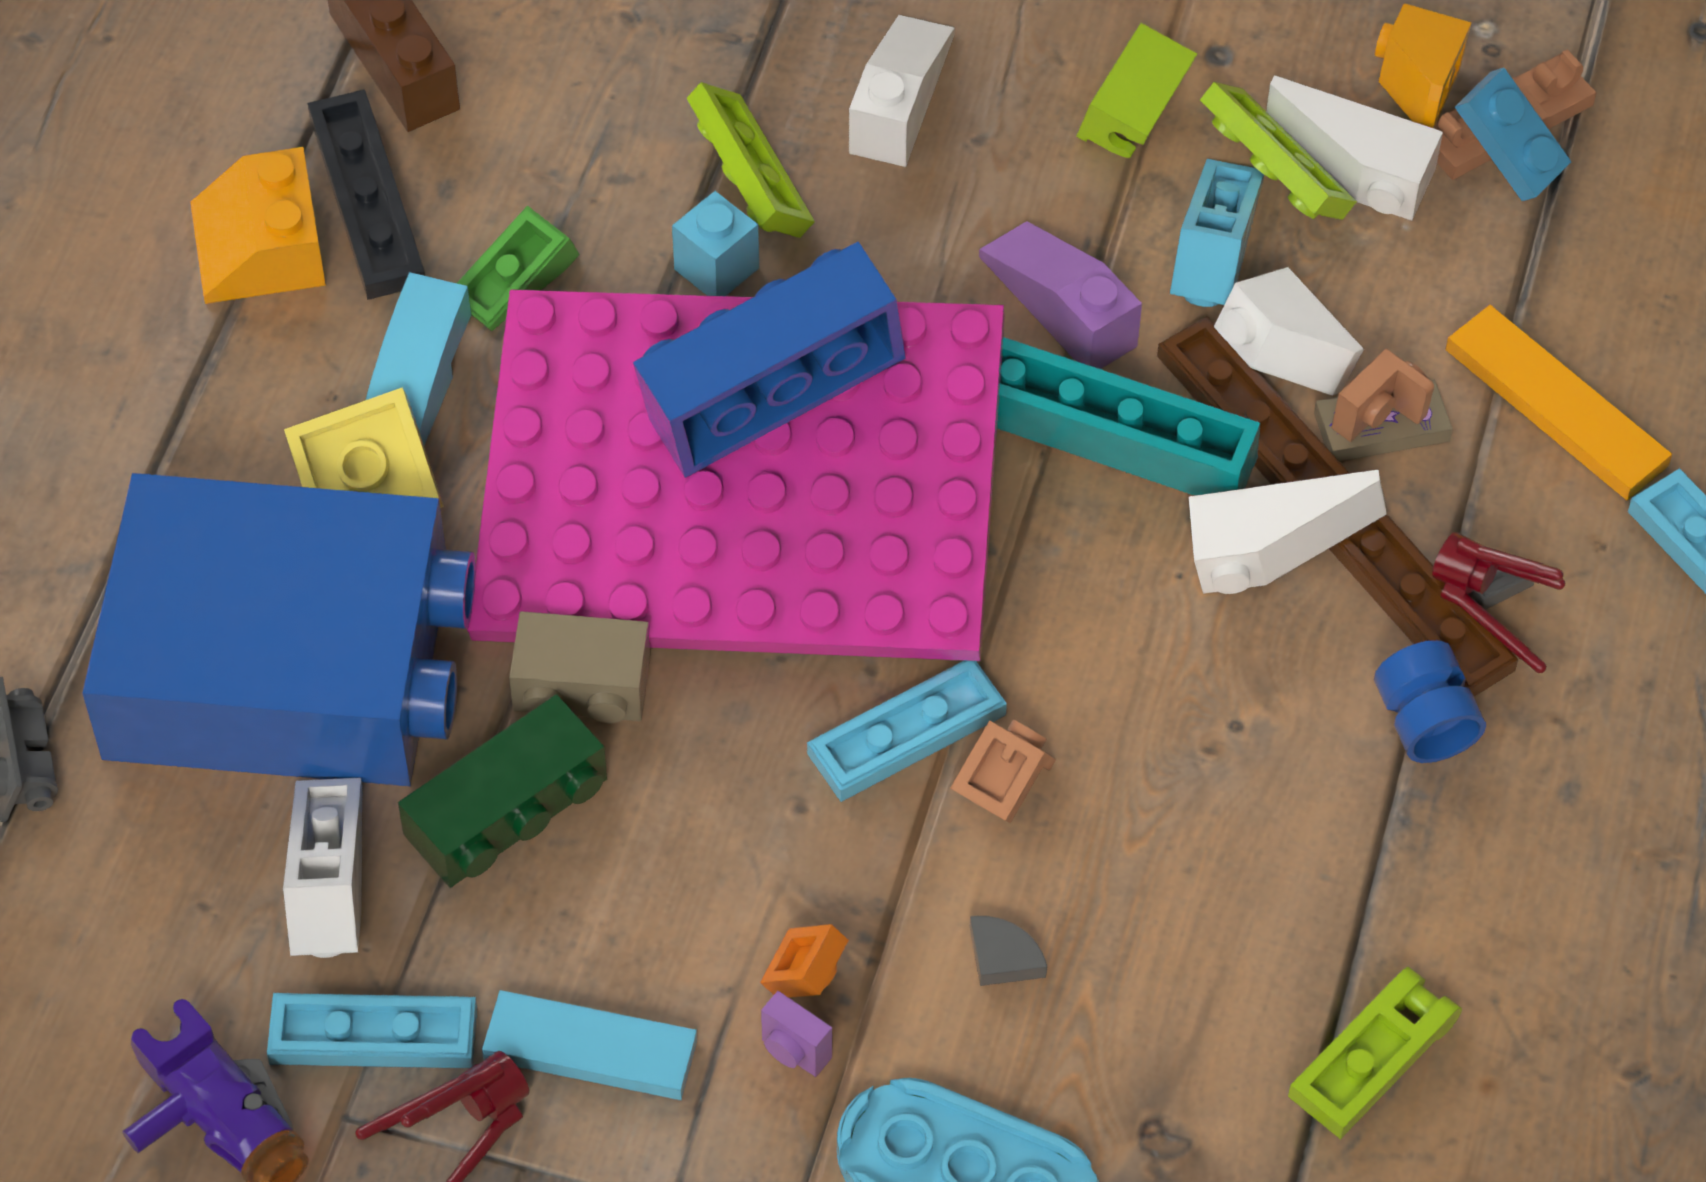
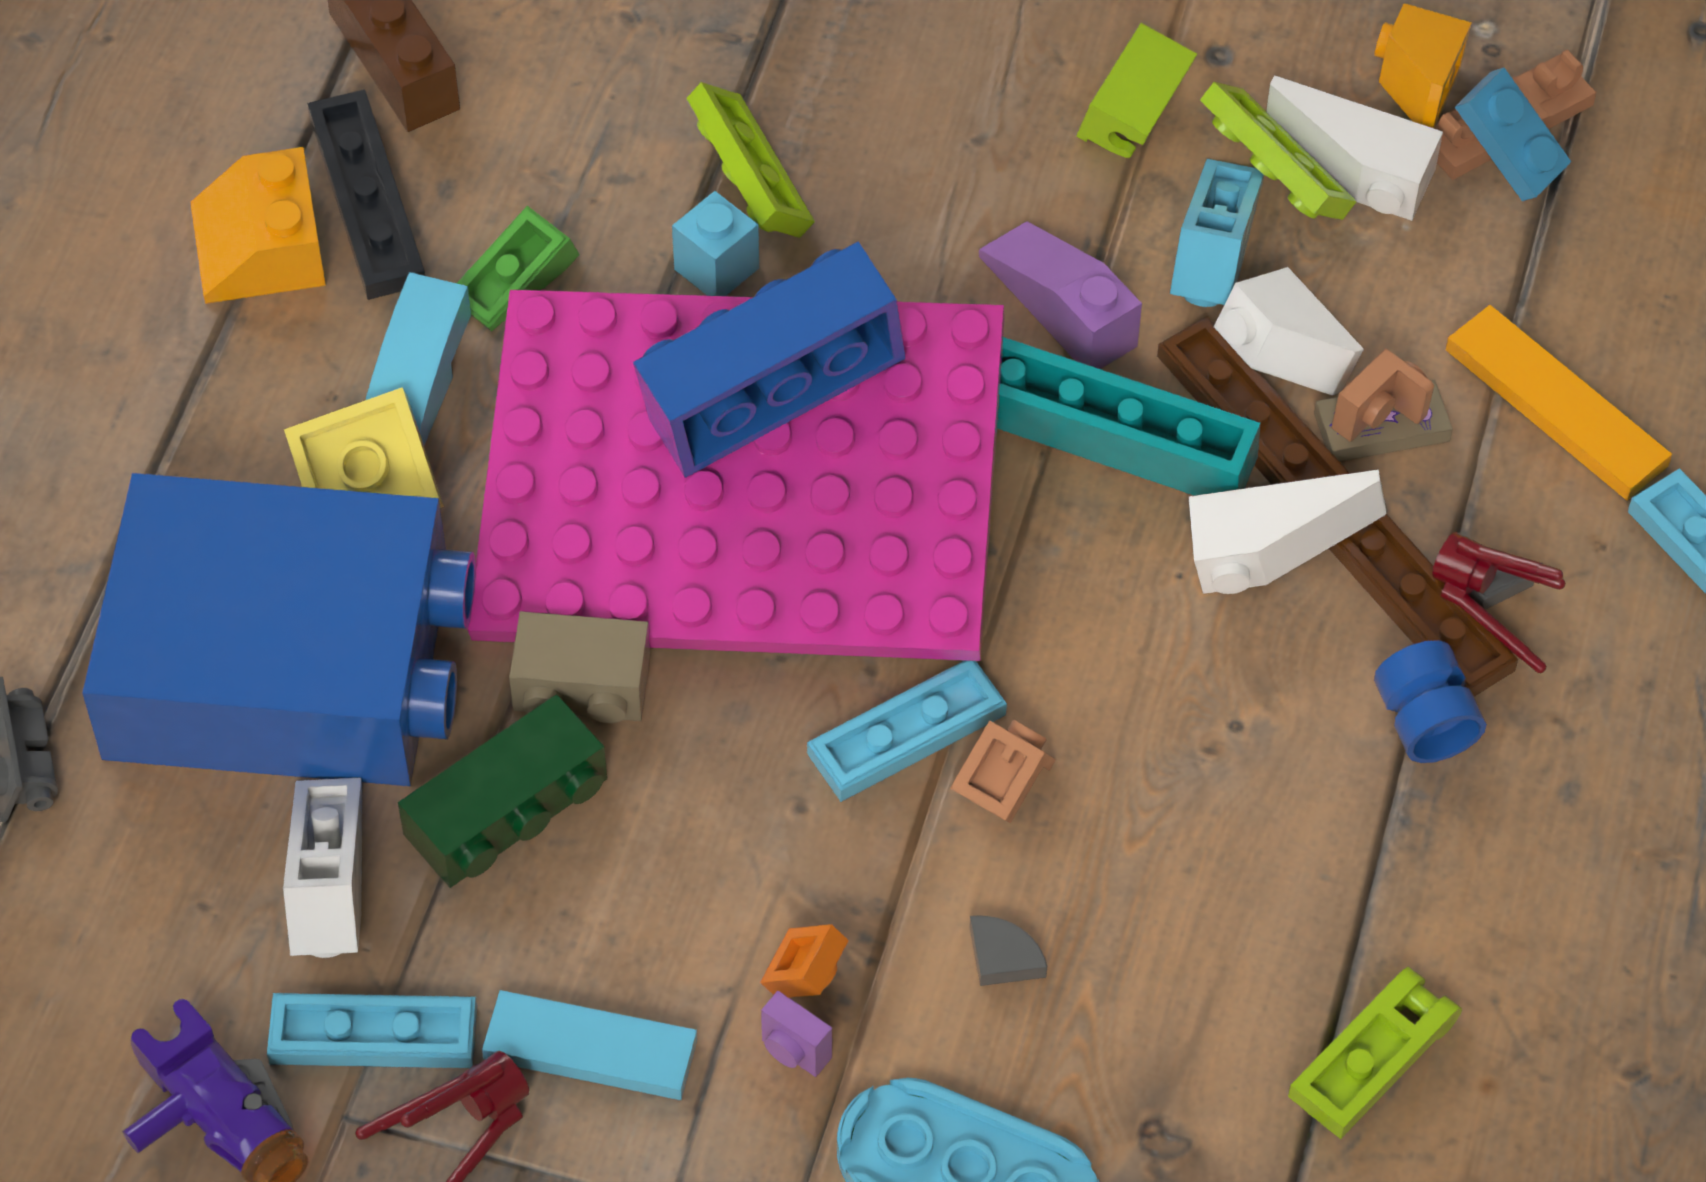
white slope [849,15,955,167] -> none

